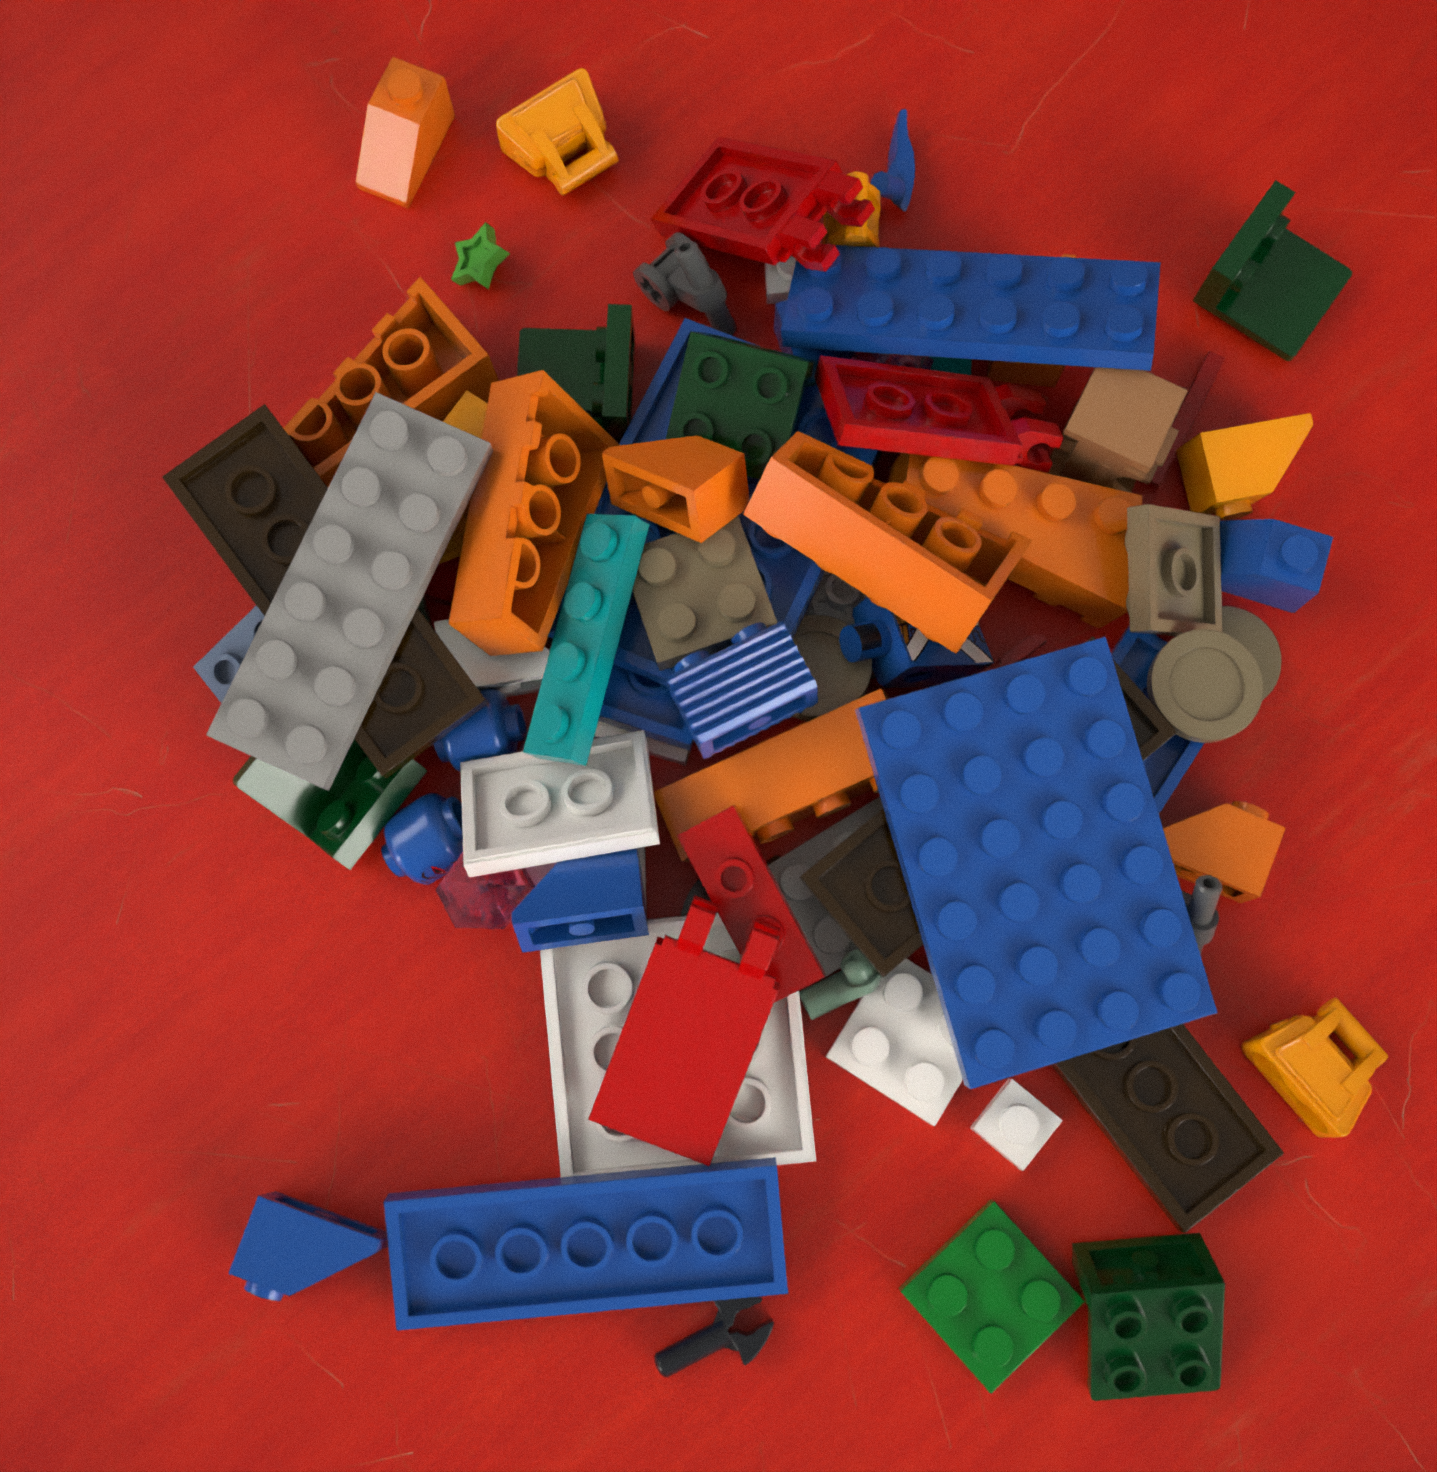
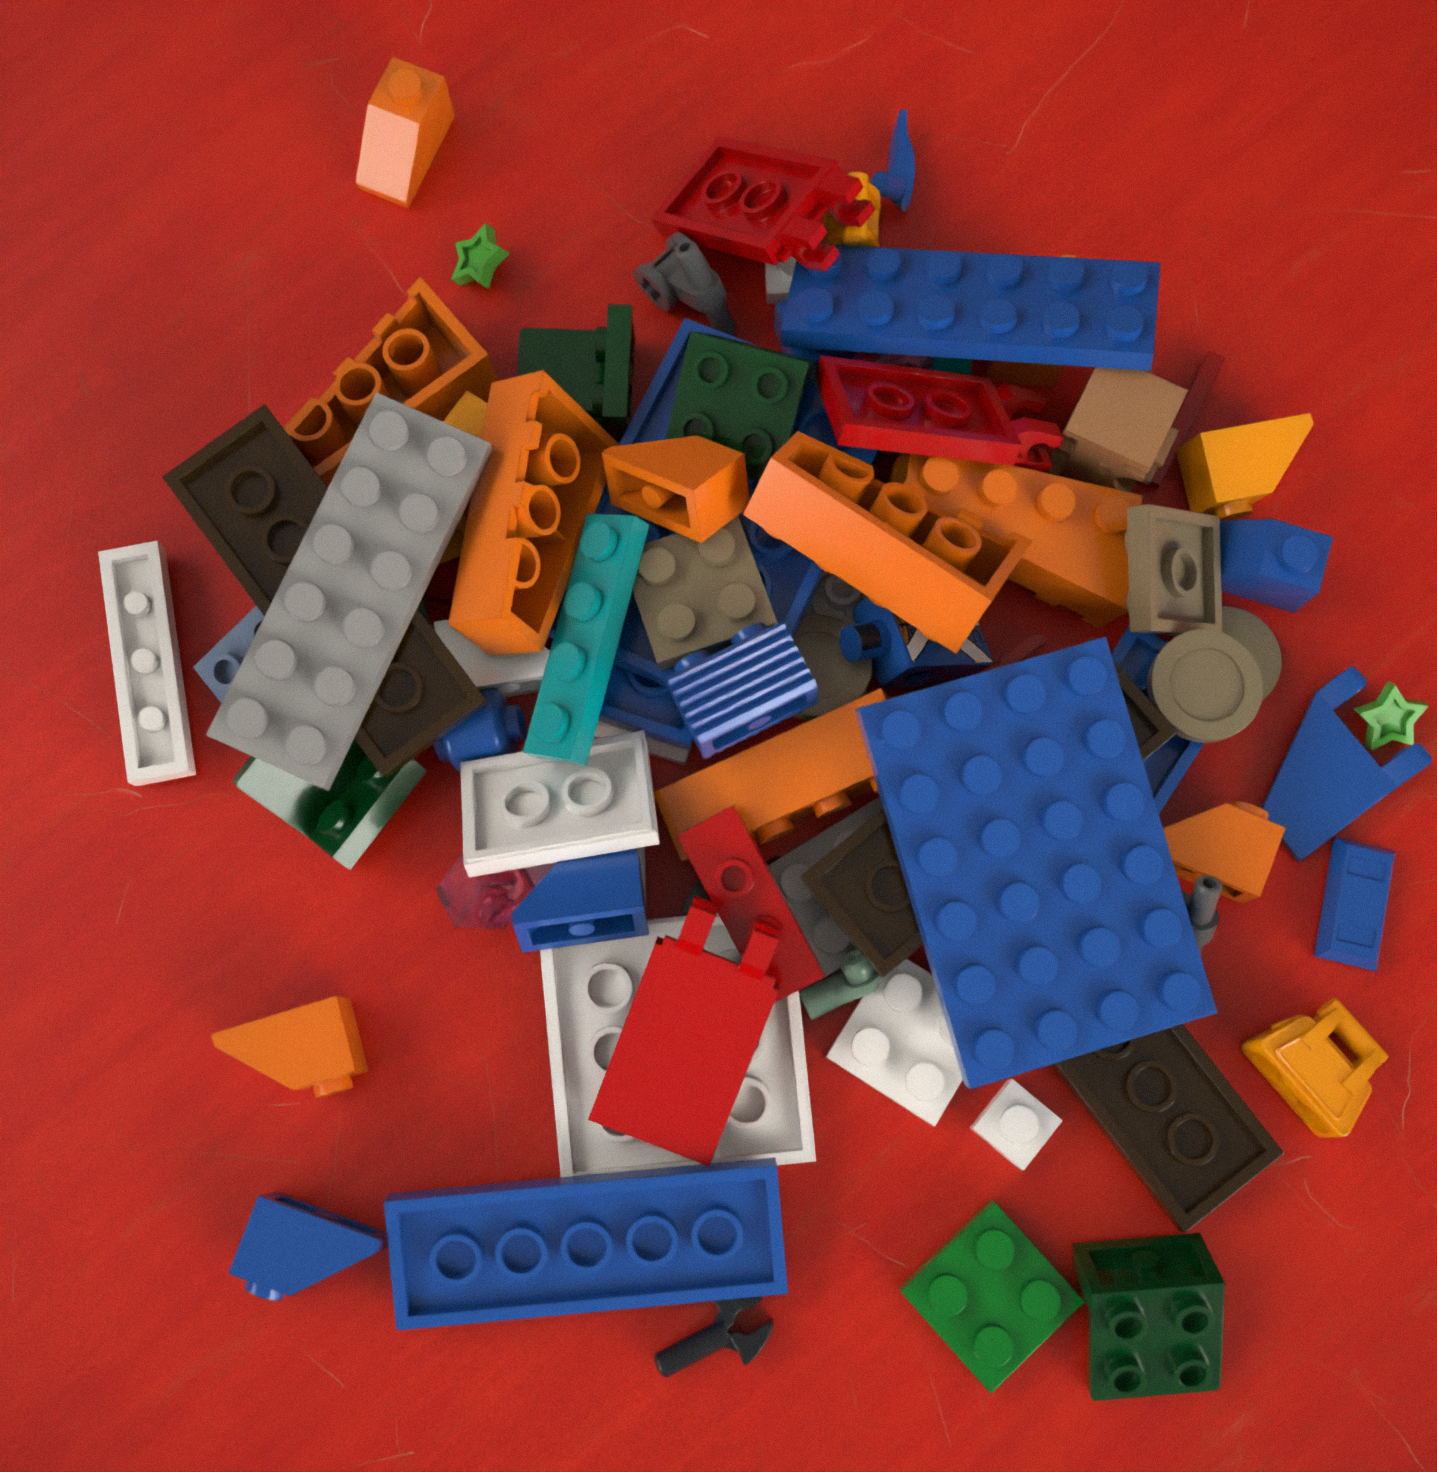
blue head [381,793,464,885] -> none
light orange piece [496,68,619,196] -> none
dark green bracket [1193,180,1352,361] -> none
none -> white plate [98,541,196,786]
none -> orange slope [211,996,369,1099]
none -> blue flag [1261,667,1432,862]
none -> blue tile [1313,837,1396,971]
none -> bright green piece [1353,681,1429,751]

